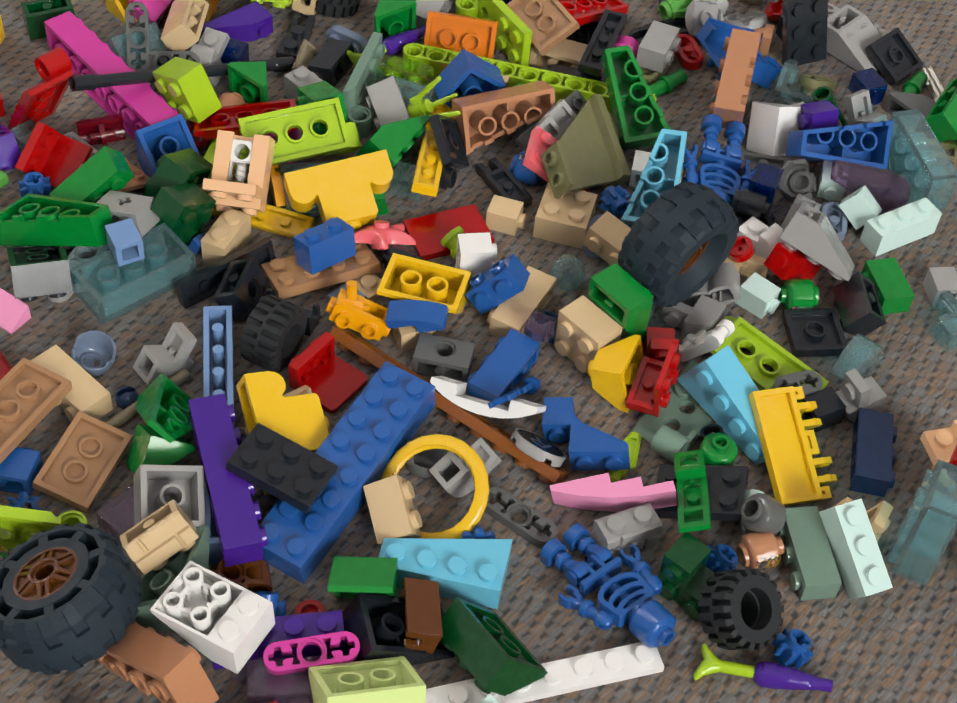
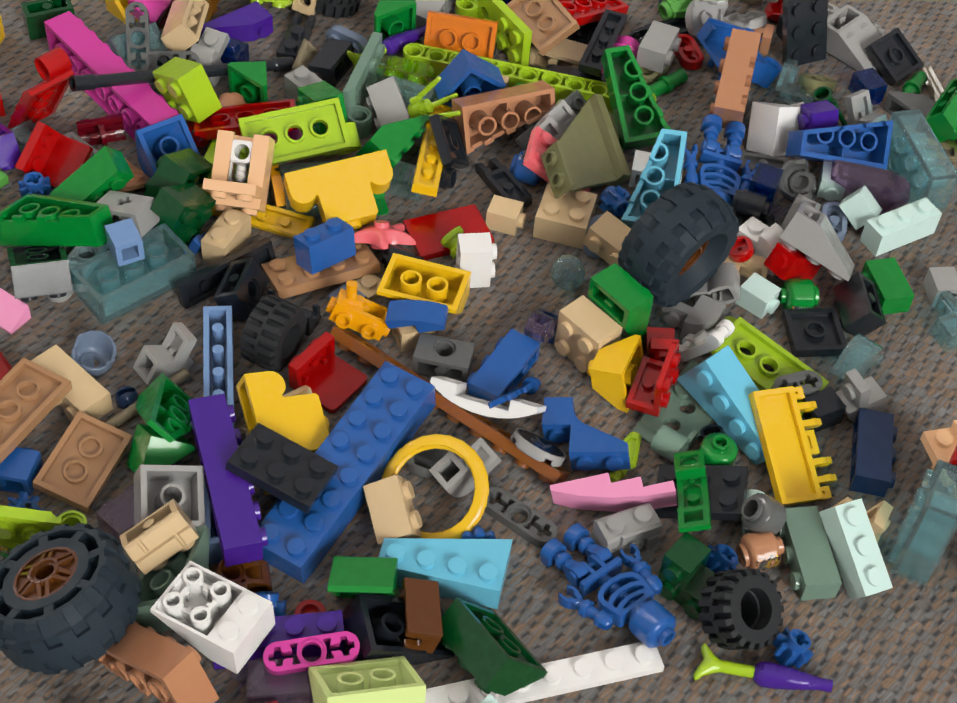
blue brick [465,254,530,315] -> none
tan brick [487,266,557,338] -> none

